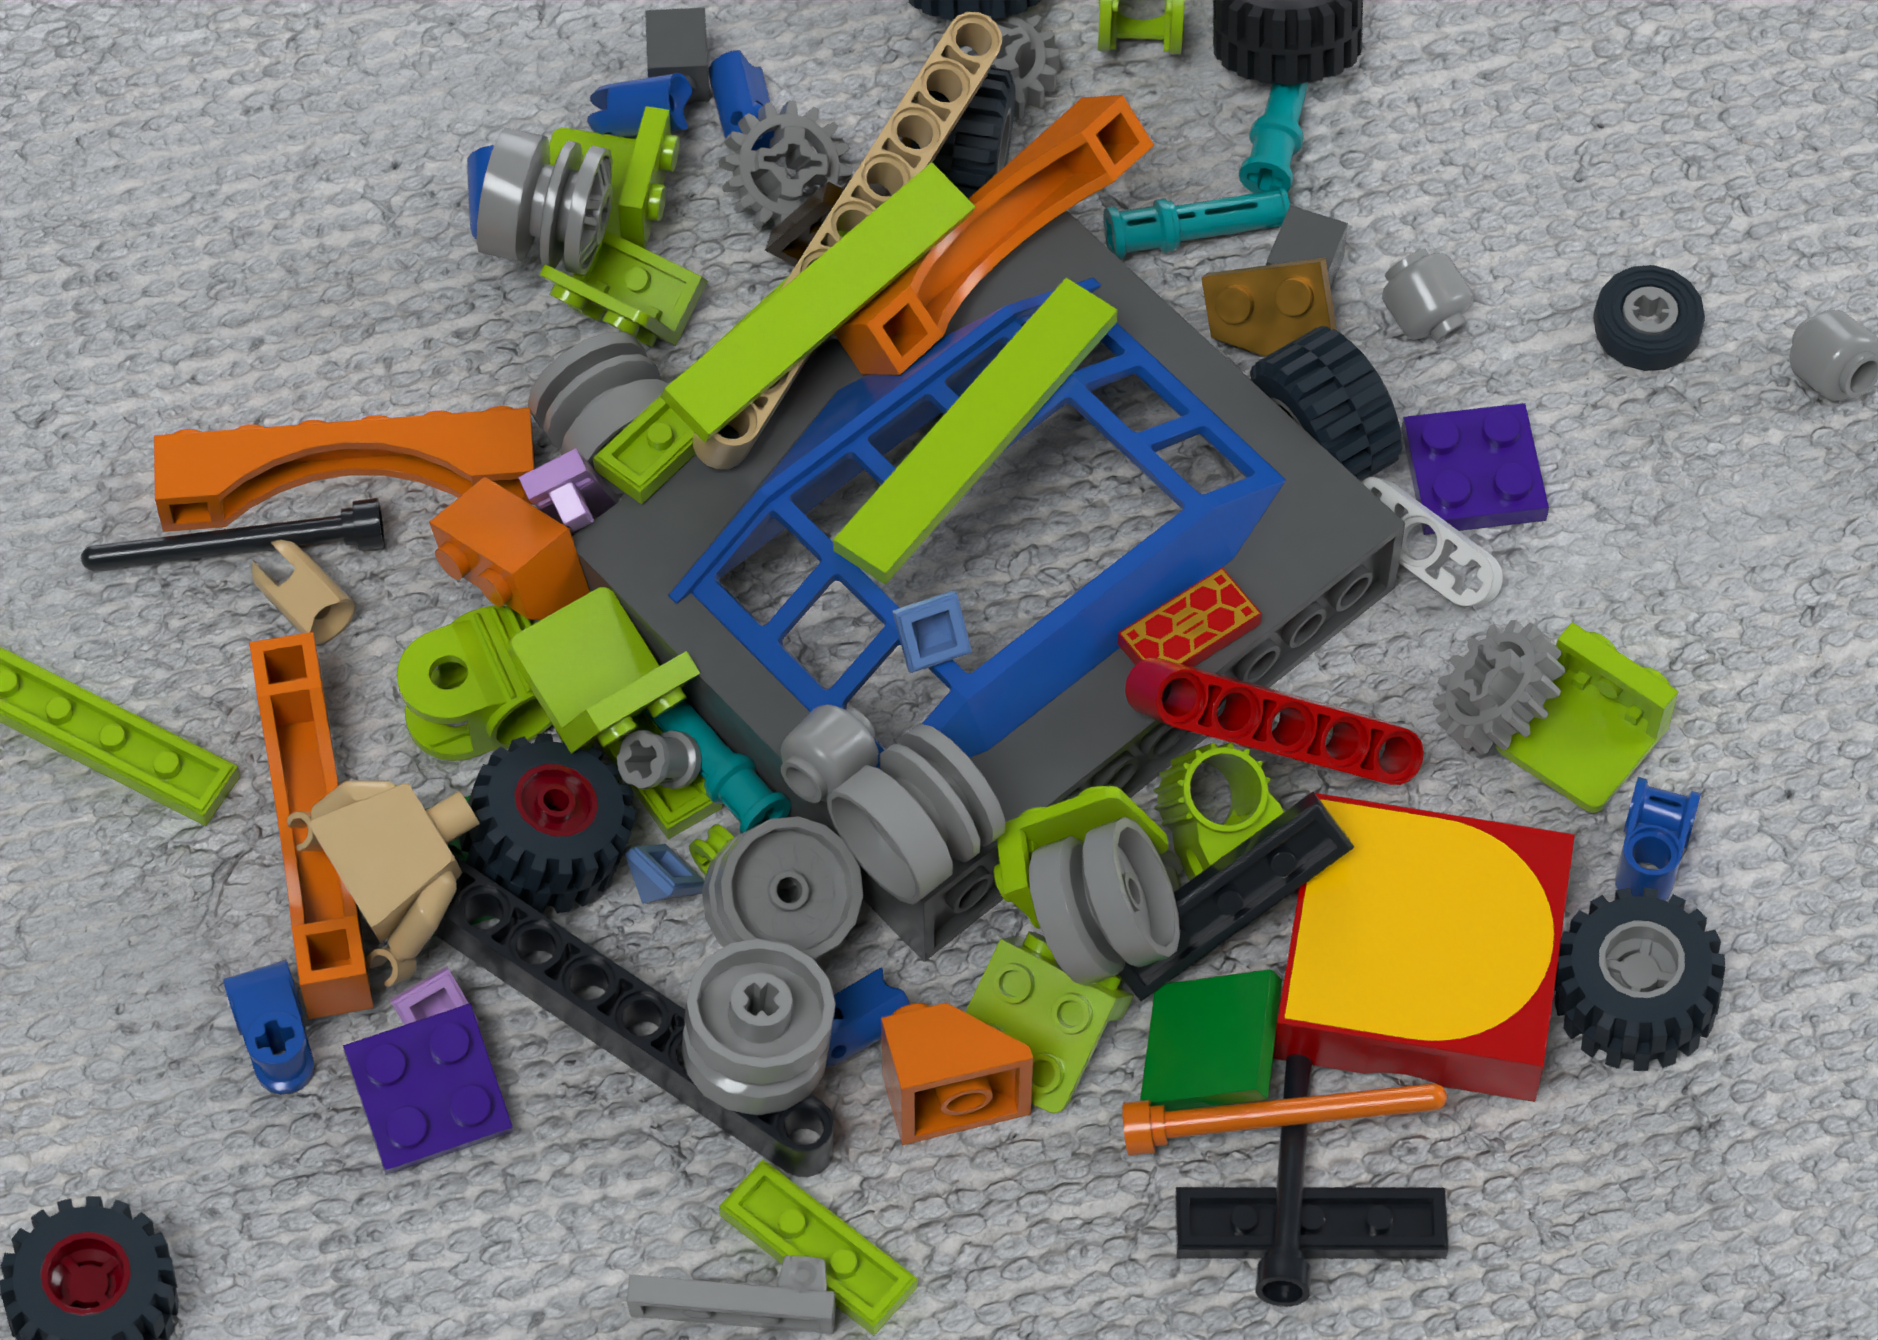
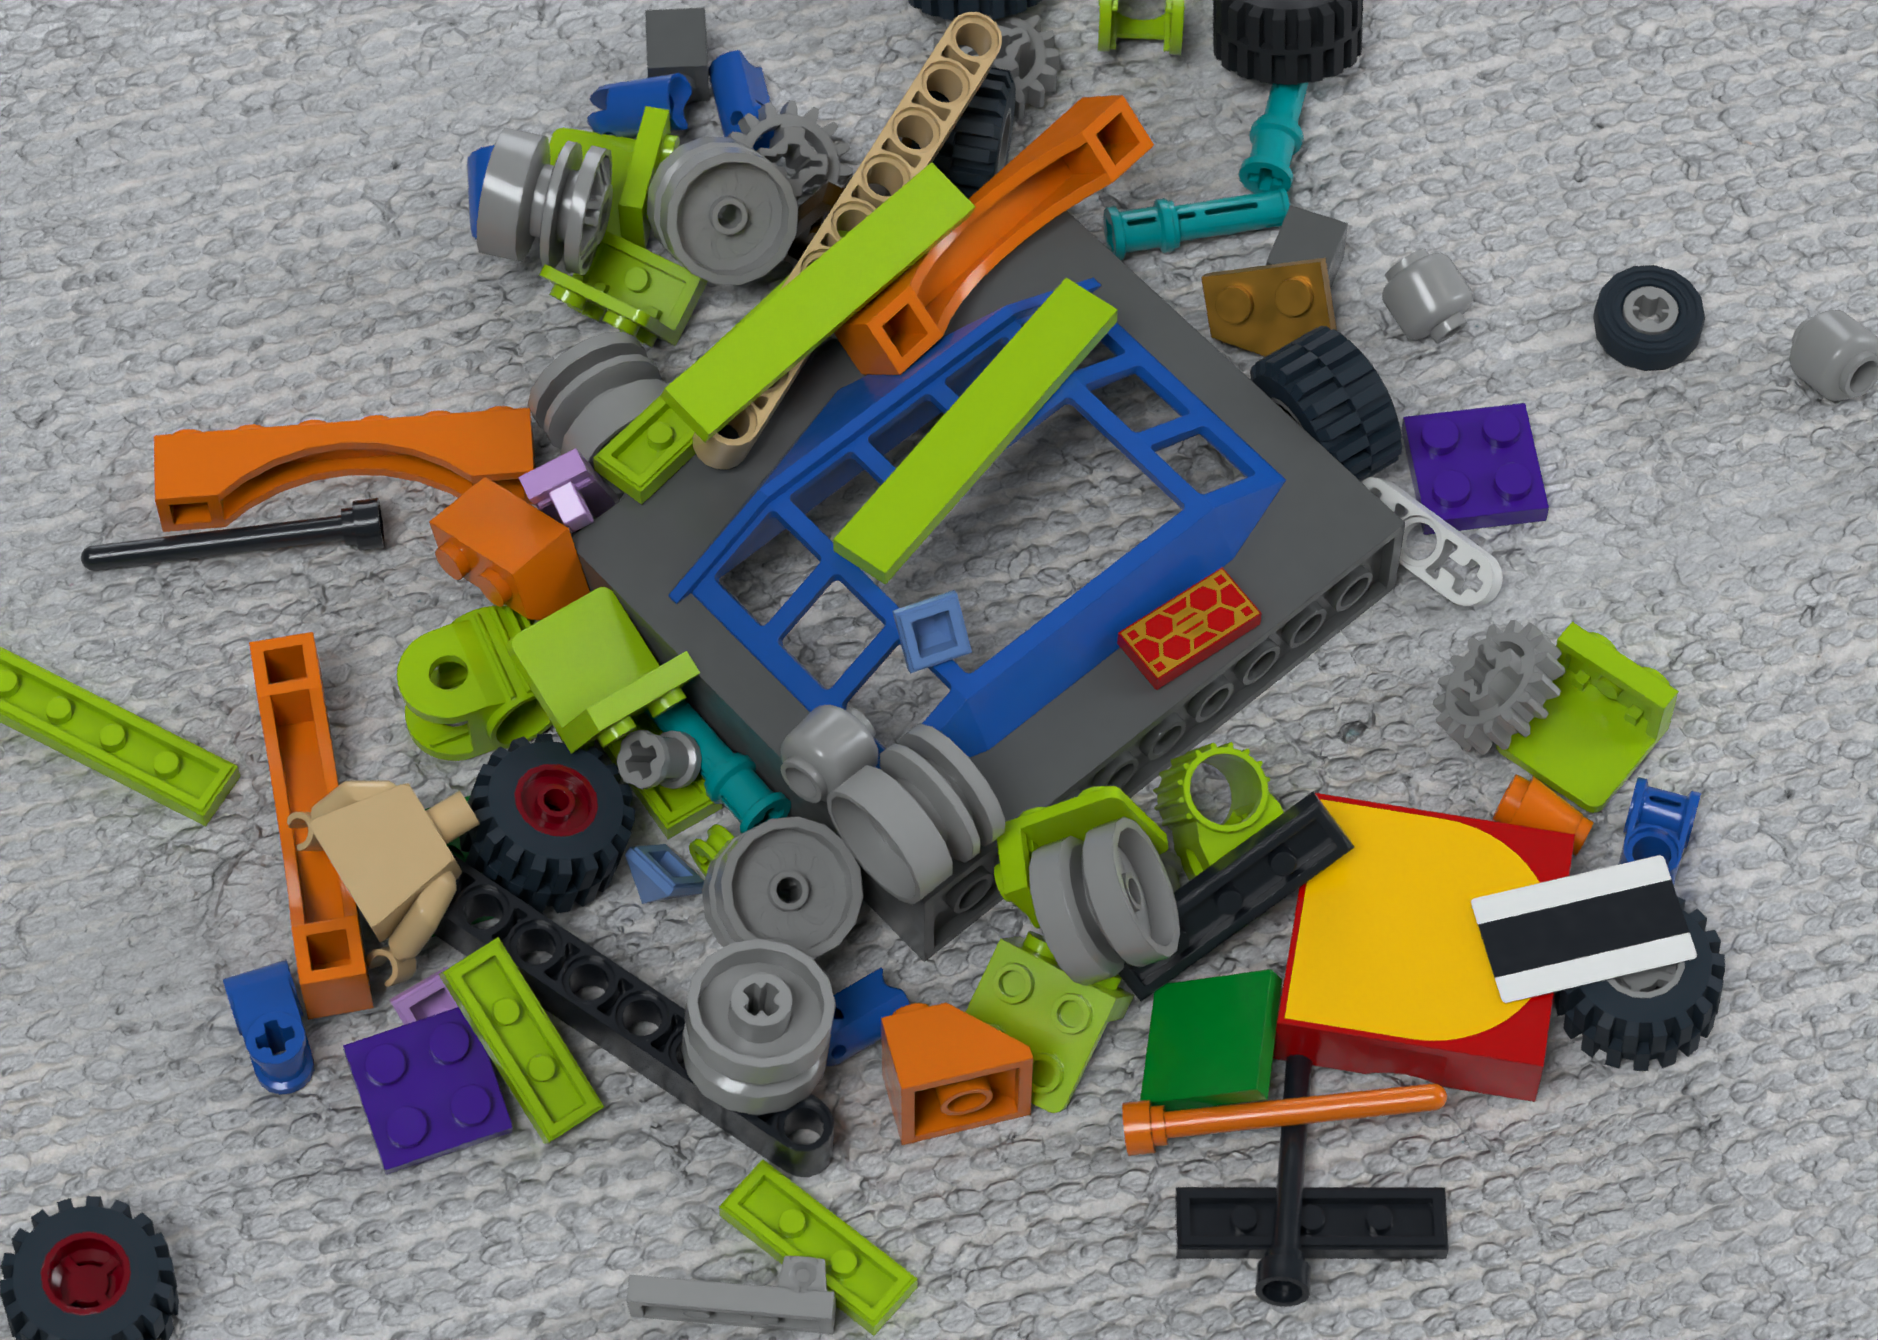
tan piece [251,540,355,645] -> none
red beam [1125,658,1424,785] -> none
none -> lime tile [438,937,604,1144]
none -> light grey wheel [647,137,798,285]
none -> sticker [1471,855,1697,1003]
none -> orange cone [1492,774,1594,856]

